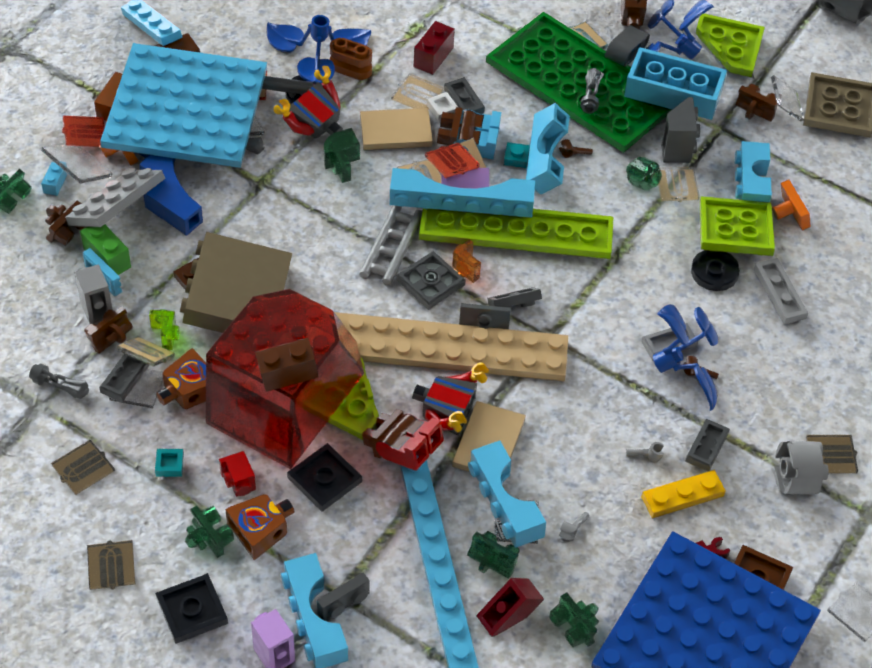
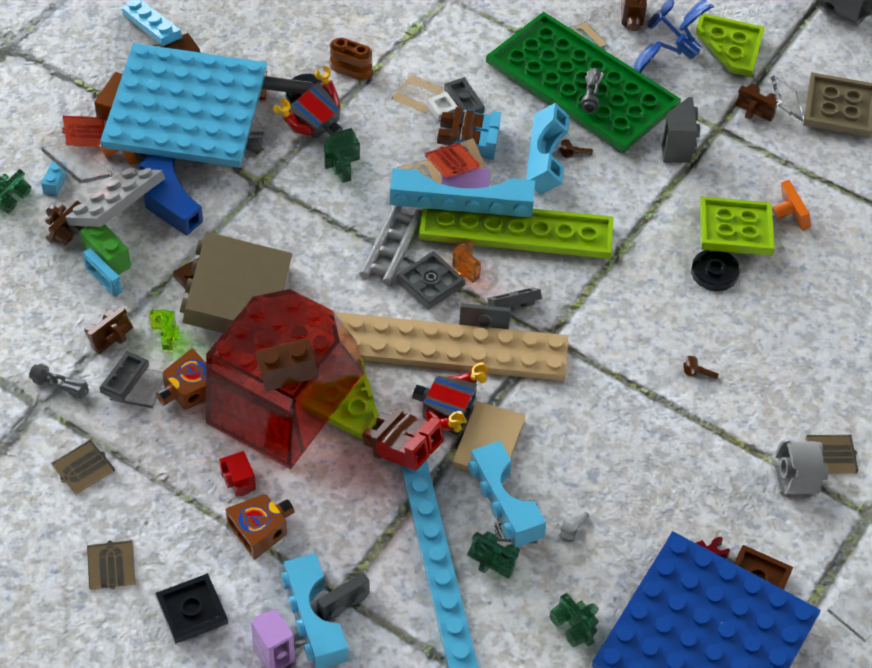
light grey brick [74,264,113,324] -> none
clear piece [116,336,175,367] -> none
teal plate [155,449,184,477] -> none
clear green hips [185,505,234,558] -> none
blue plant [267,15,371,84] -> none
black plate [287,443,362,512] -> none
tan tile [360,108,433,150] -> none
dark red brick [413,21,455,75] -> none
dark red slope [476,578,544,637] -> none
teal plate [504,142,530,168] -> none
dark grey beam [605,25,650,67] -> none
medium azure brick [624,47,727,120] -> none
clear green head [626,157,662,190] -> none
light grey hand [626,442,664,463] -> none
yellow plate [641,470,726,518] -> none
light grey tile [642,323,698,361] -> none
blue plant [653,304,718,411] -> none
clear piece [655,165,700,202] -> none
dark grey plate [685,419,730,471] -> none
medium azure arch [734,141,772,203] -> none
light grey plate [754,258,808,324] -> none

